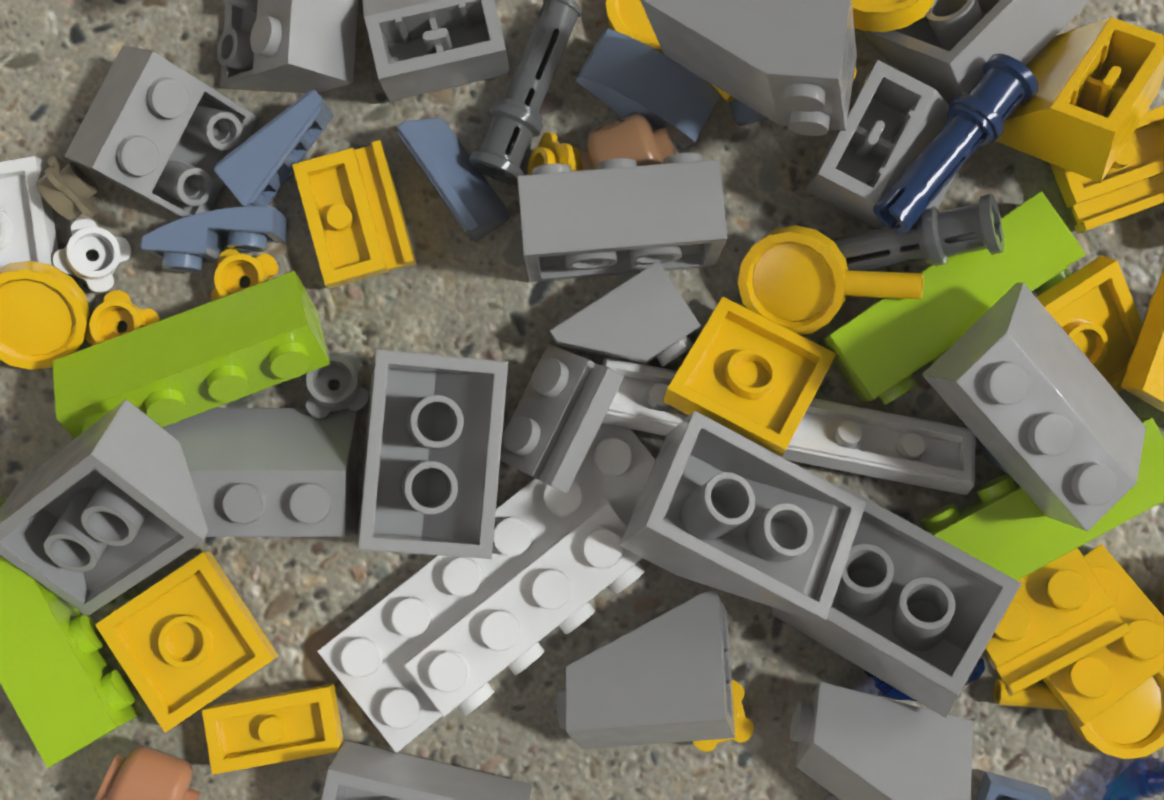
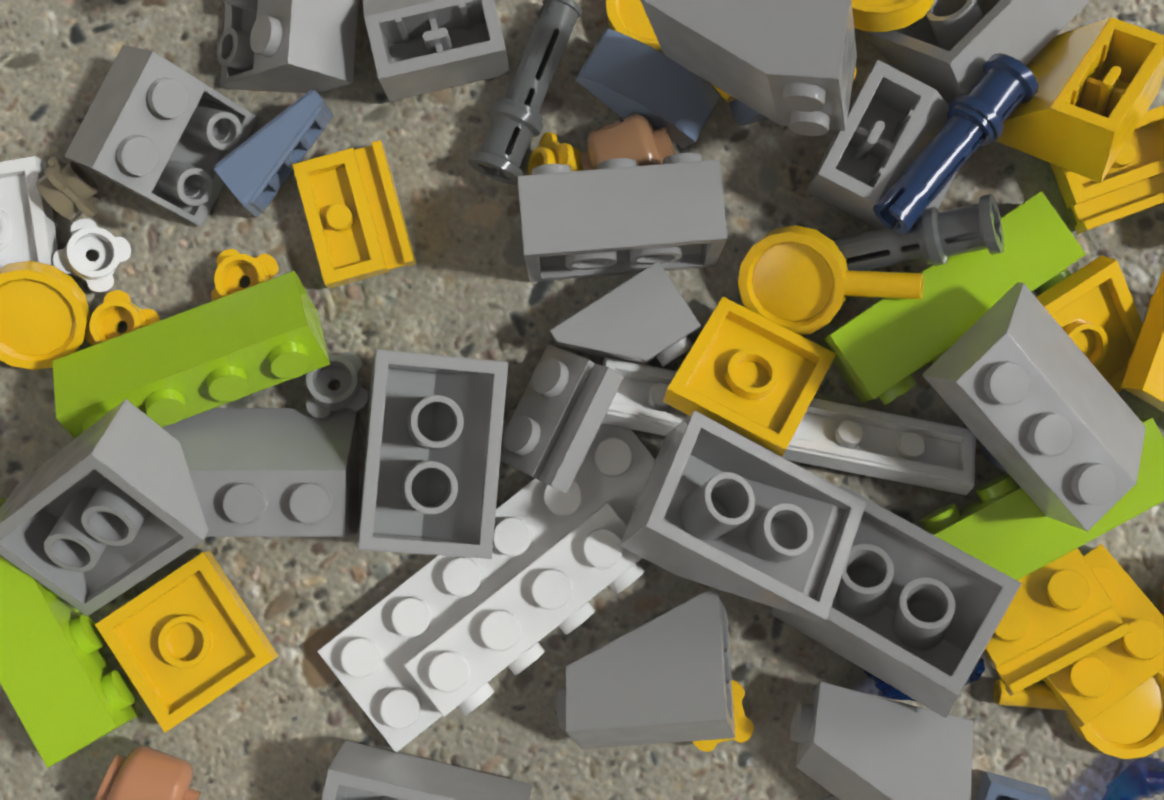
sand blue slope [141,206,288,272] -> none
yellow plate [202,683,344,775] -> none
sand blue slope [397,118,510,243] -> none

